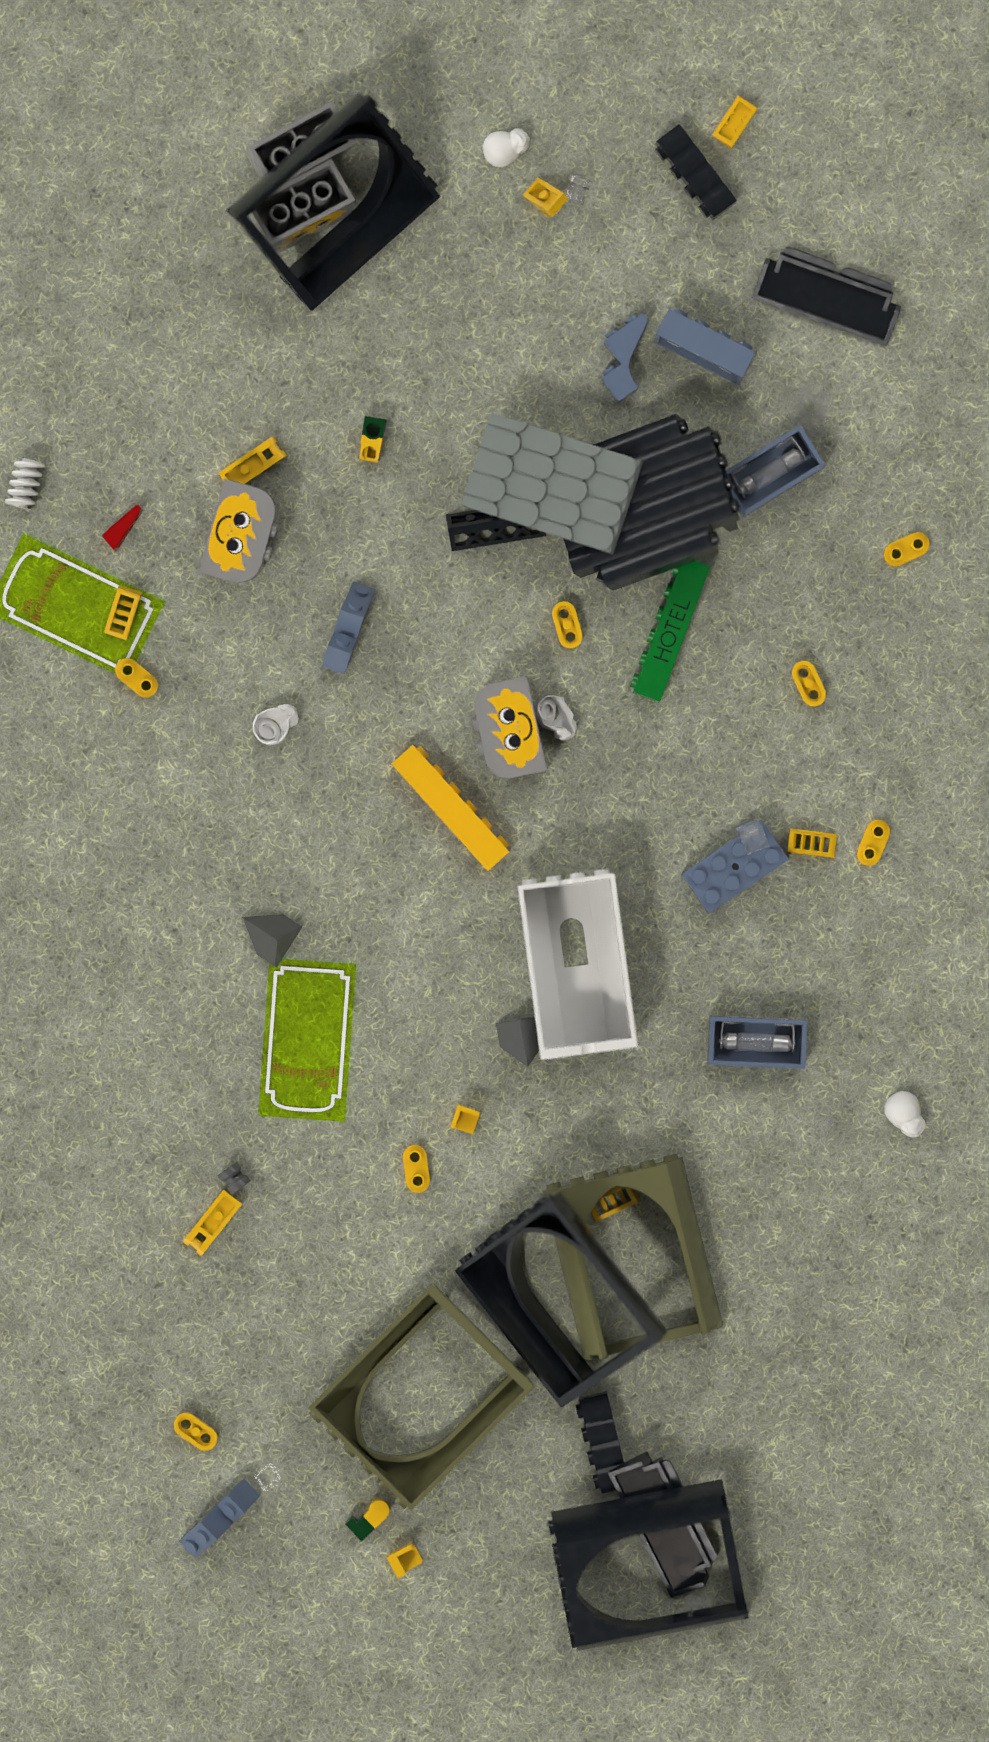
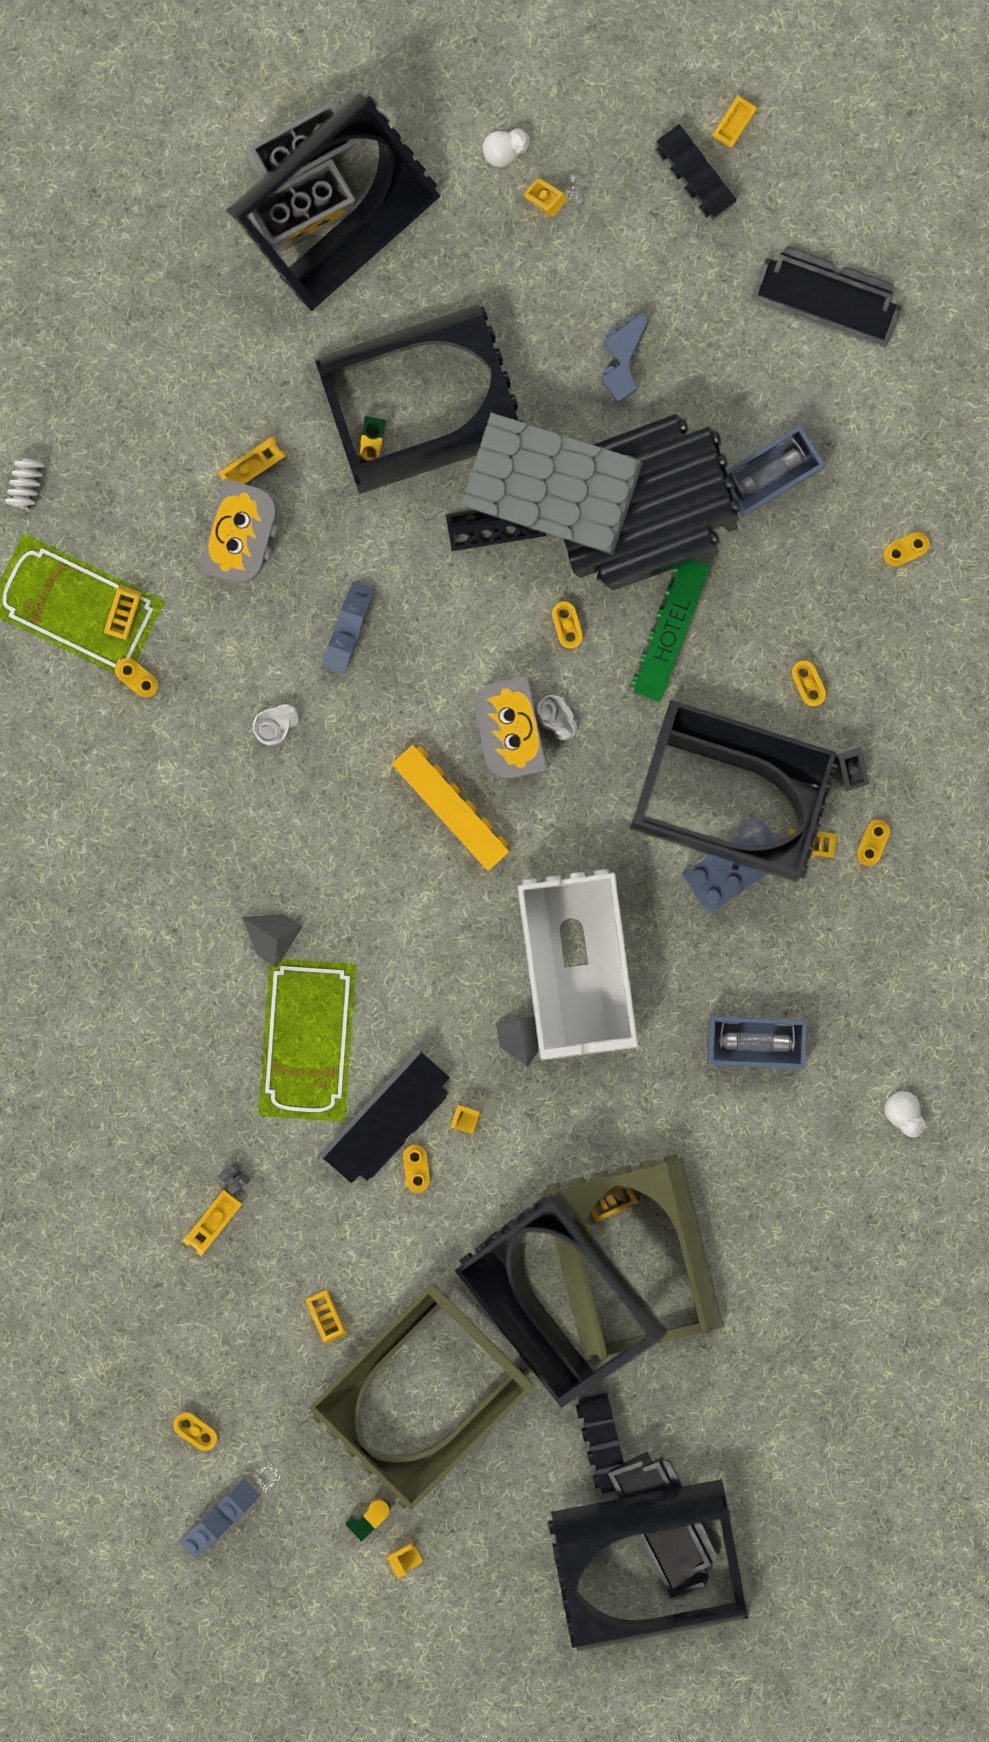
red slope [102,505,143,552] -> none
sand blue piece [654,308,755,385] -> none
none -> yellow slope [305,1289,348,1345]
none -> black panel [314,305,522,494]
none -> black slope [319,1048,450,1184]
none -> black panel [630,700,838,883]
none -> dark grey slope [832,747,869,791]

